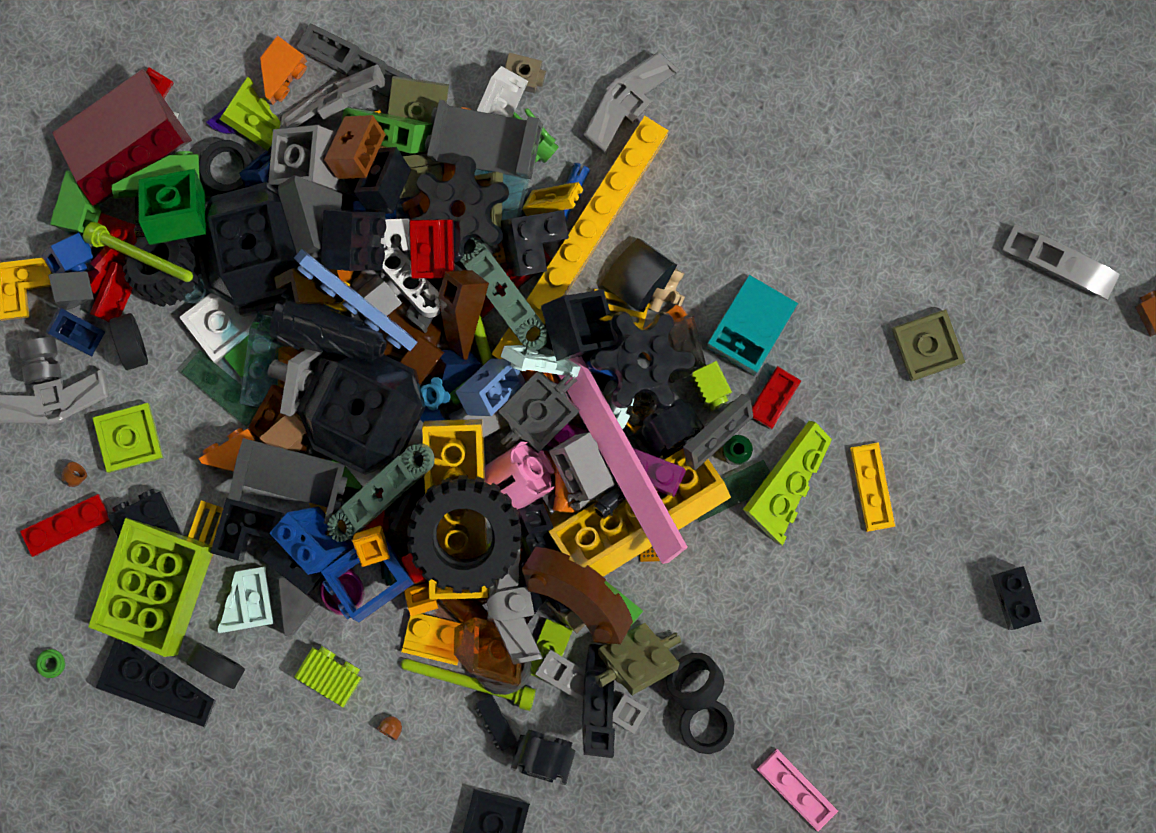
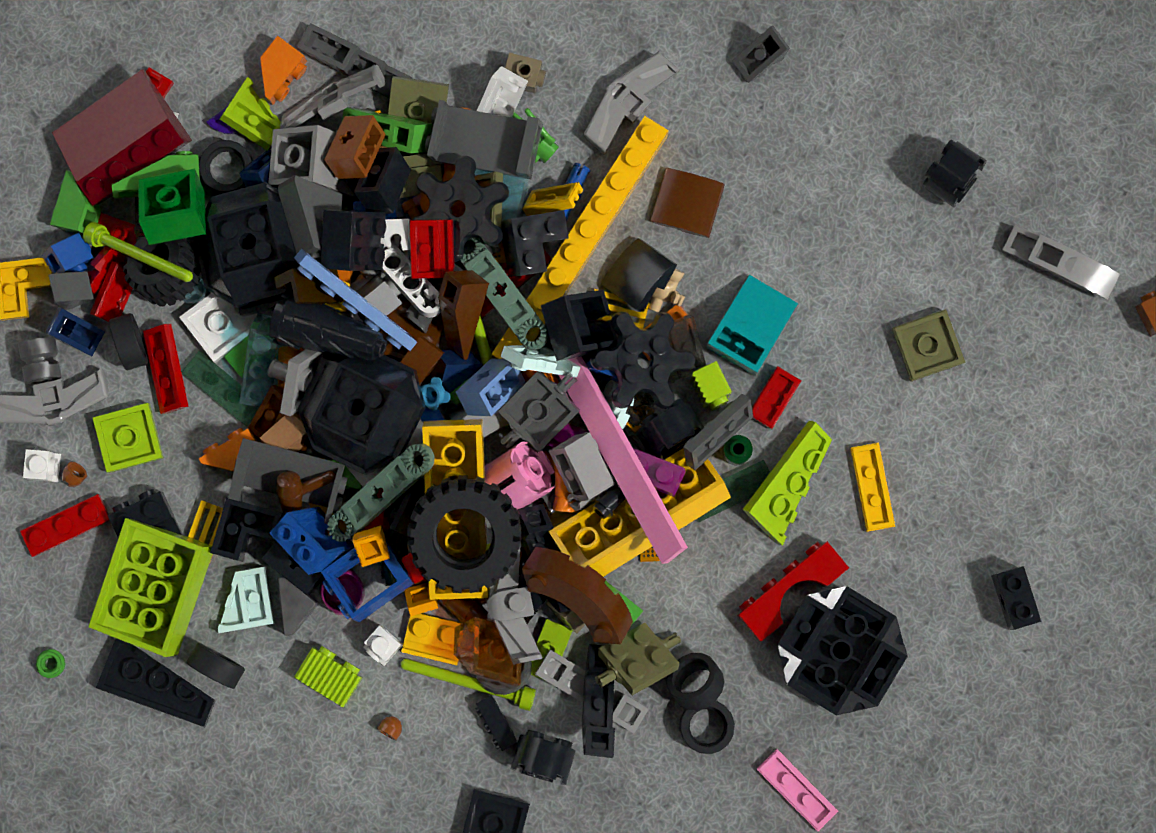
none -> white brick [23,449,61,482]
none -> red plate [143,324,189,414]
none -> reddish brown piece [276,471,336,516]
none -> white brick [363,625,403,666]
none -> reddish brown slope [651,168,725,238]
none -> dark grey slope [732,26,790,83]
none -> red arch [737,541,849,642]
none -> black piece [777,586,908,716]
none -> black brick [923,139,987,208]

